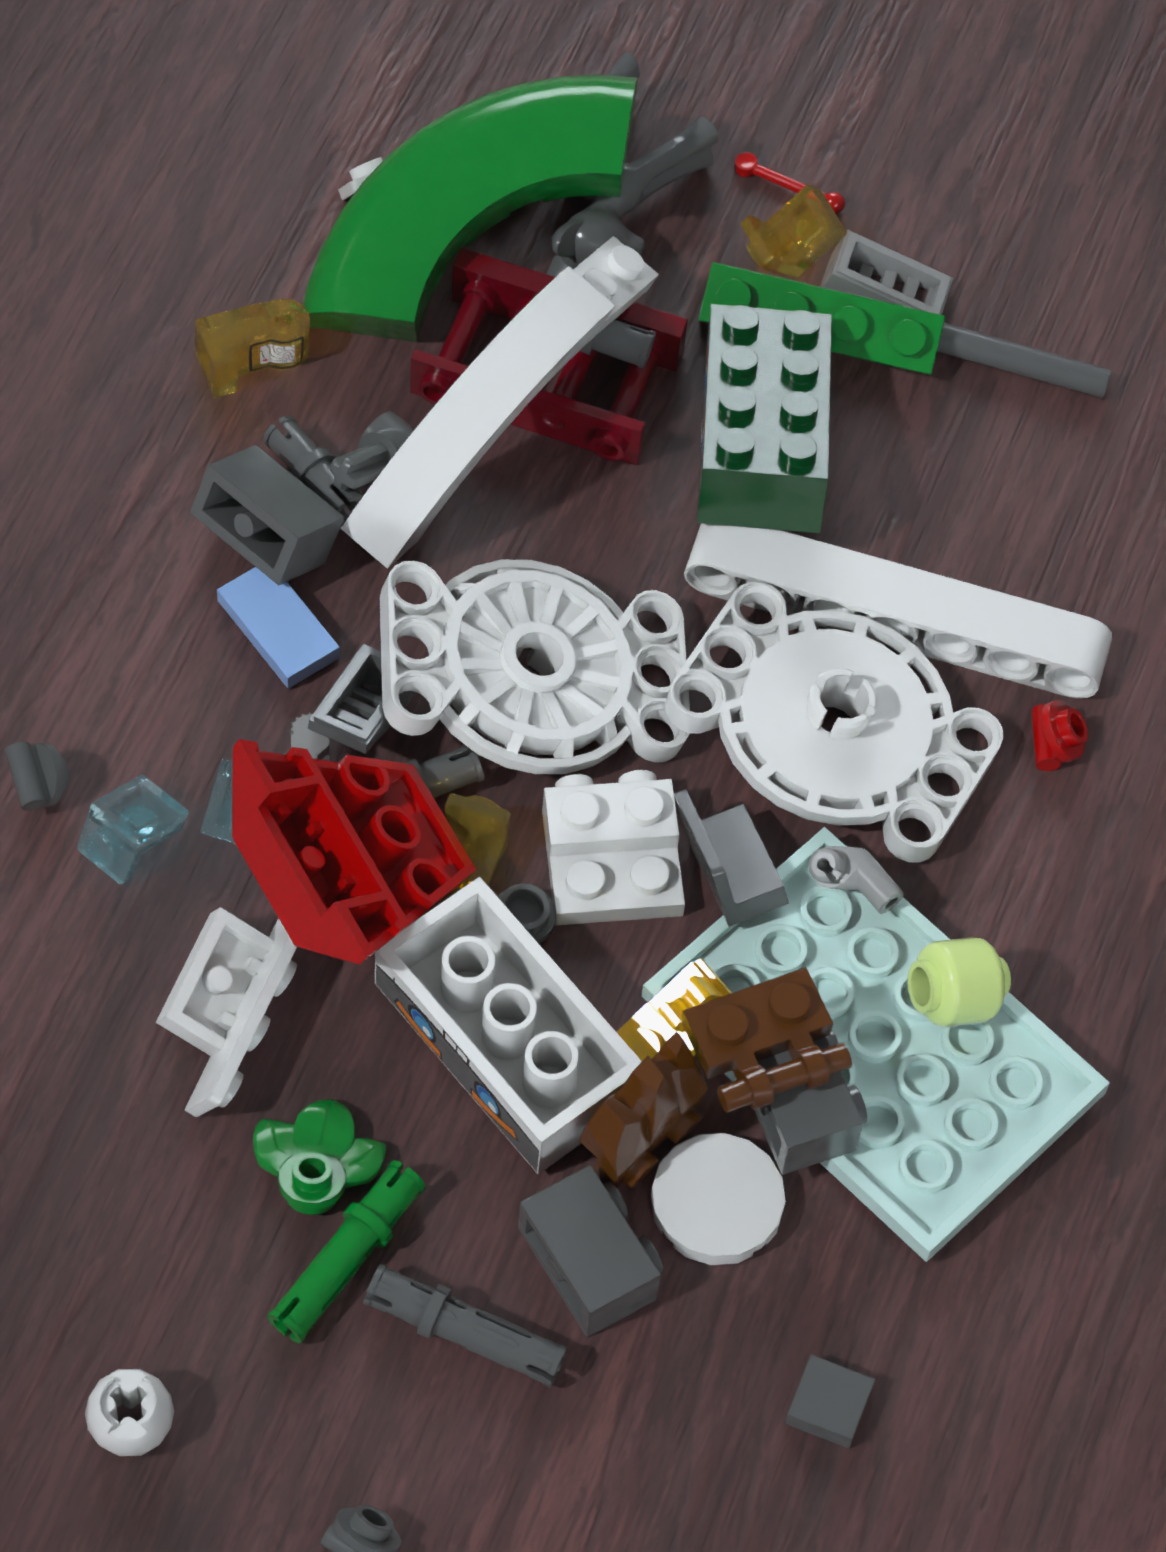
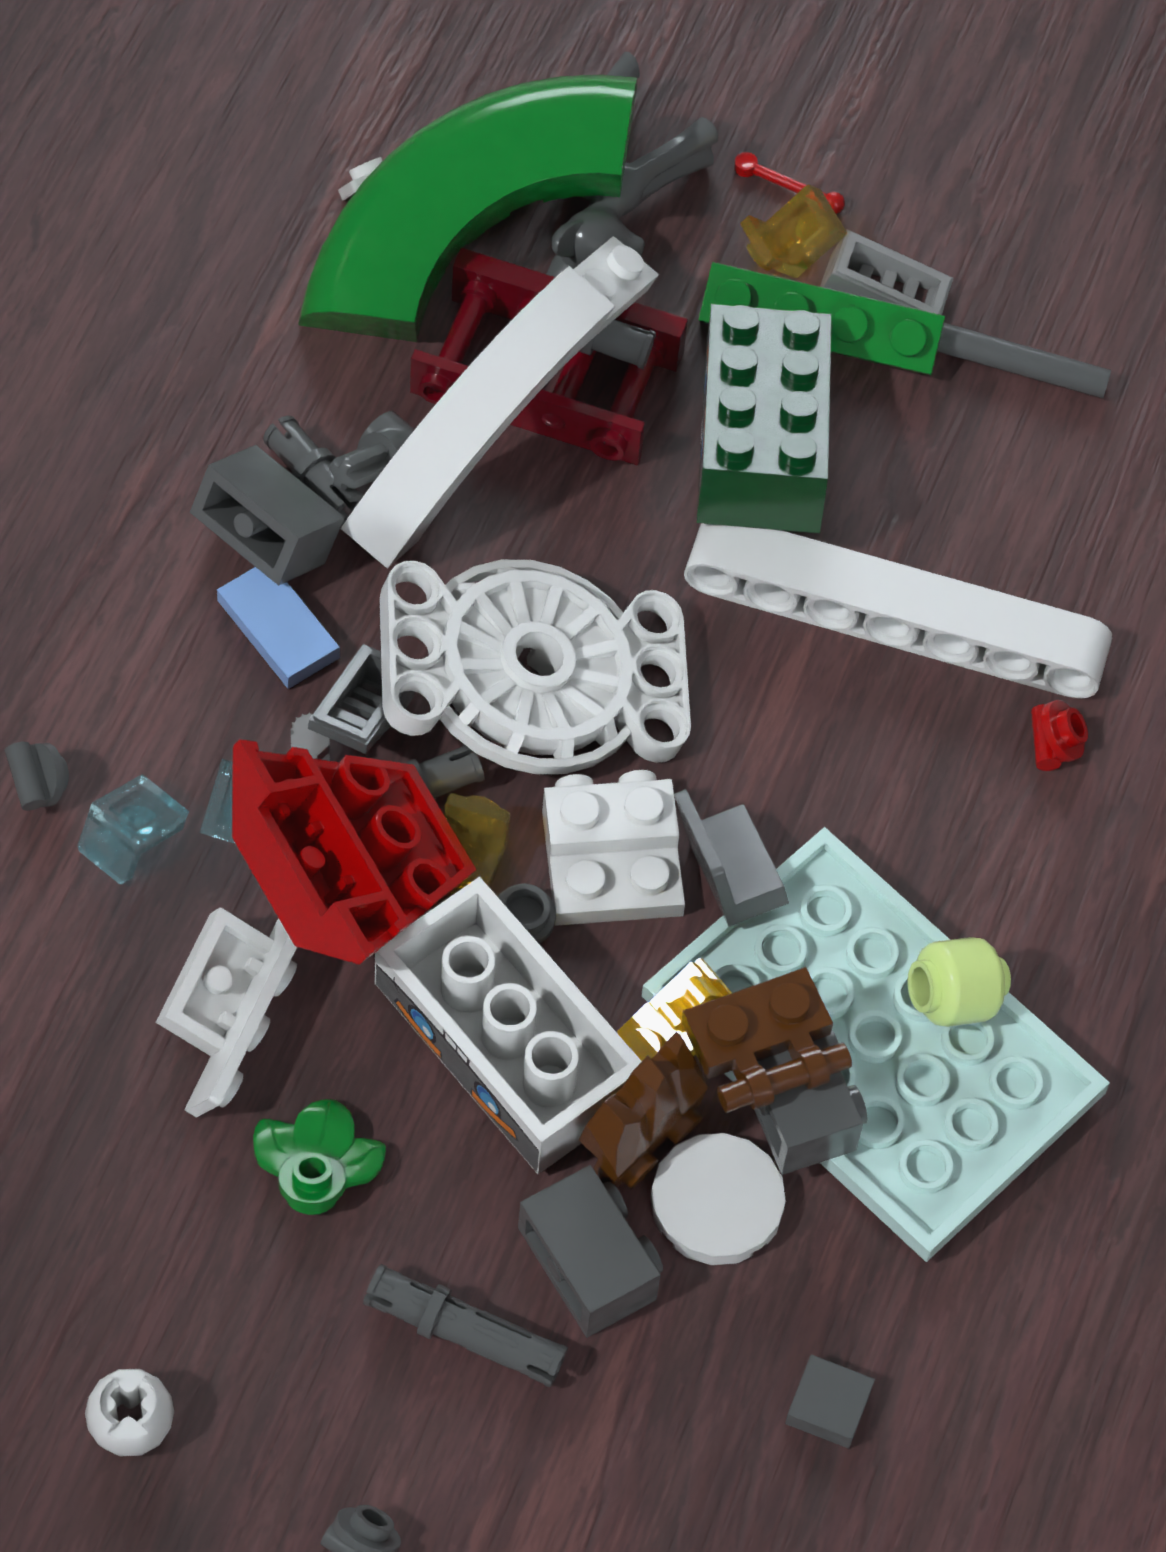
clear yellow leg [195,298,310,398] -> none
green pin [267,1160,426,1344] -> none
white piece [665,582,1003,863] -> none
light grey arm [808,846,904,914] -> none

